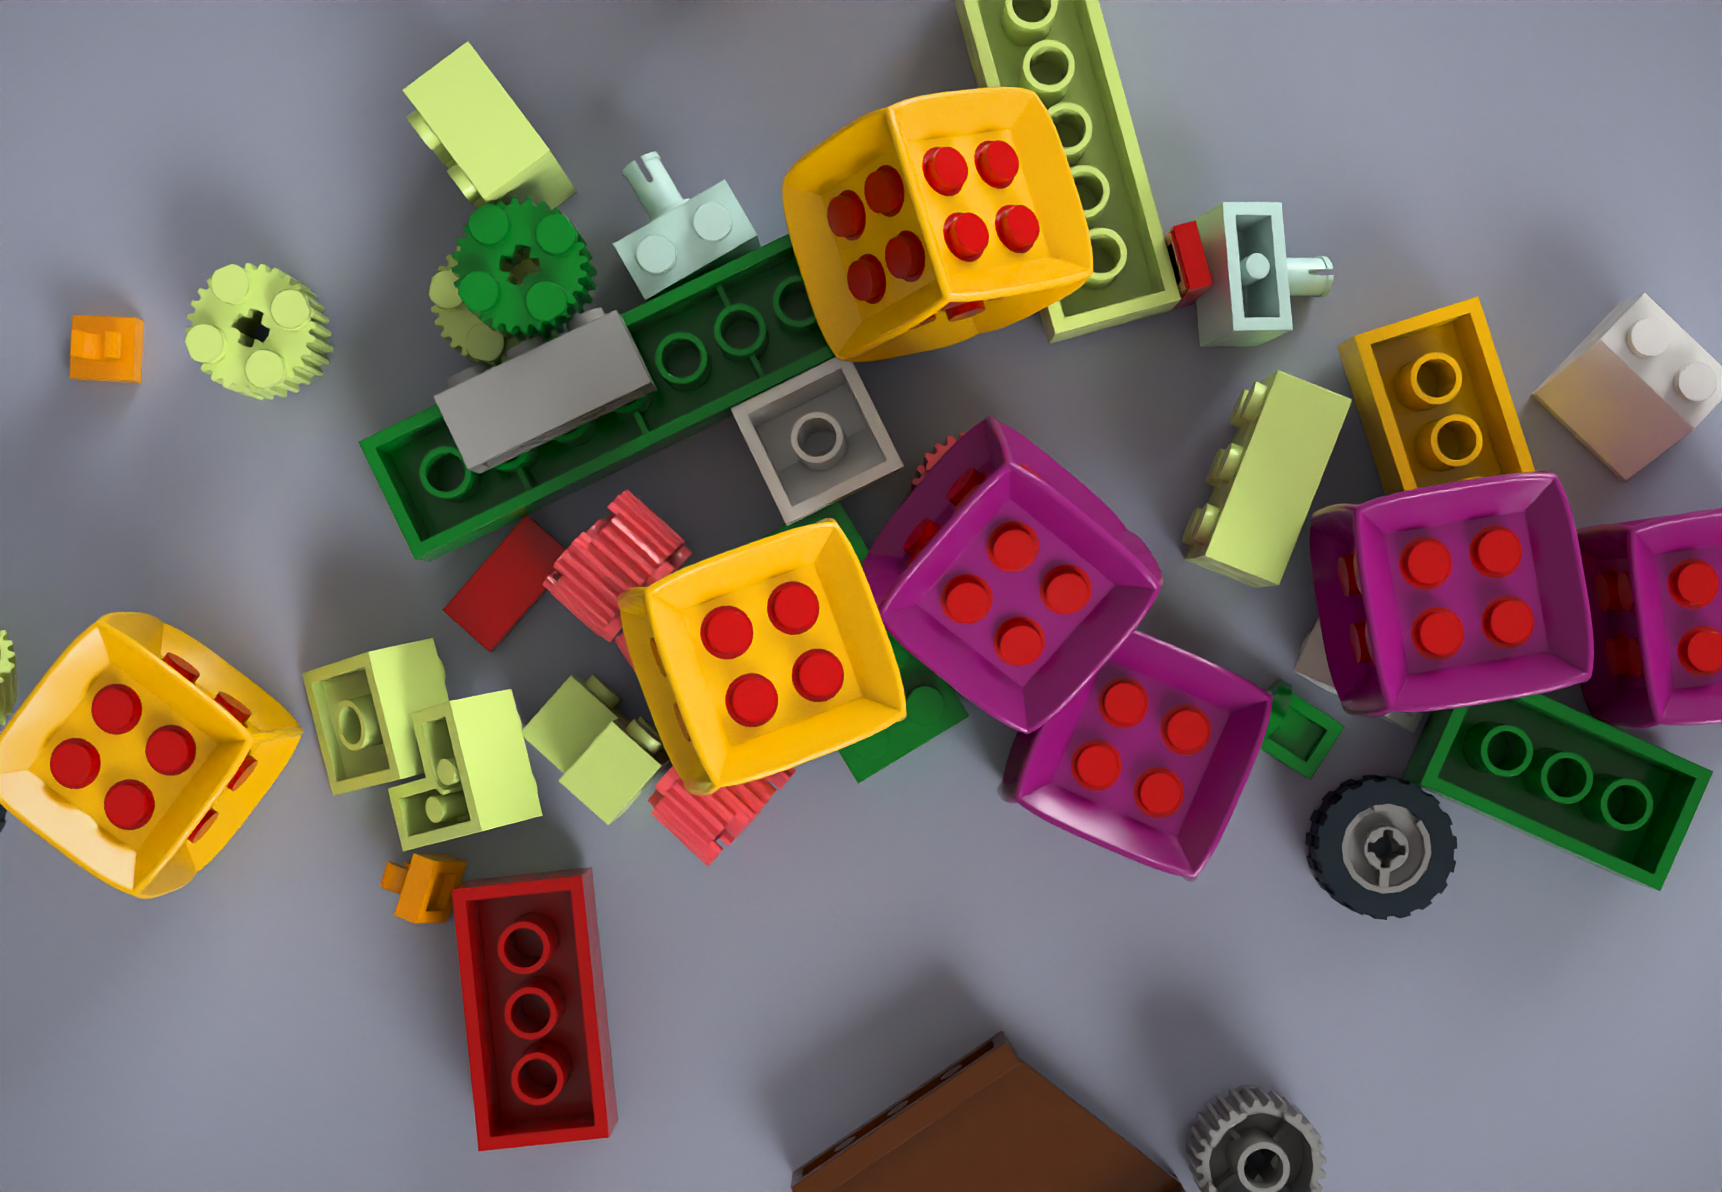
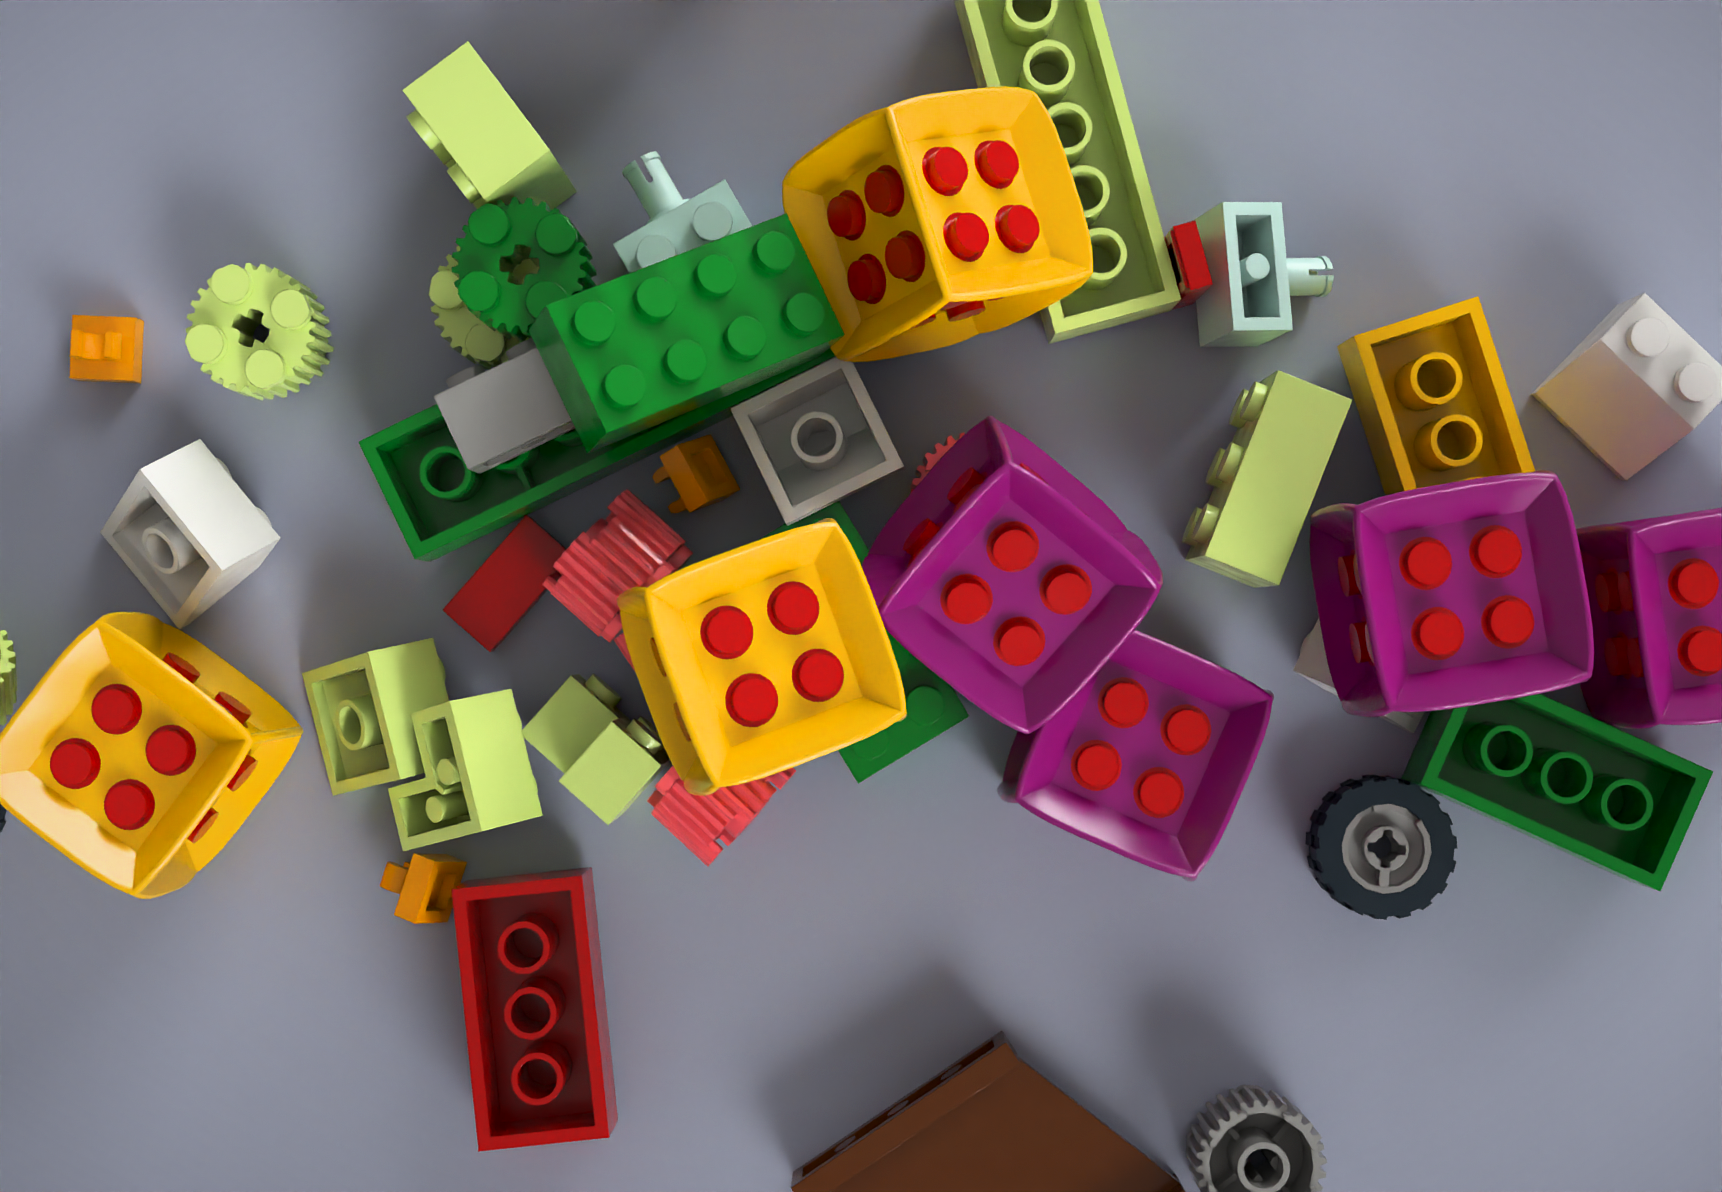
green tile [1260,679,1345,780] -> none
none -> white slope [100,439,281,630]
none -> green brick [529,213,845,454]
none -> light orange tile [652,434,740,513]

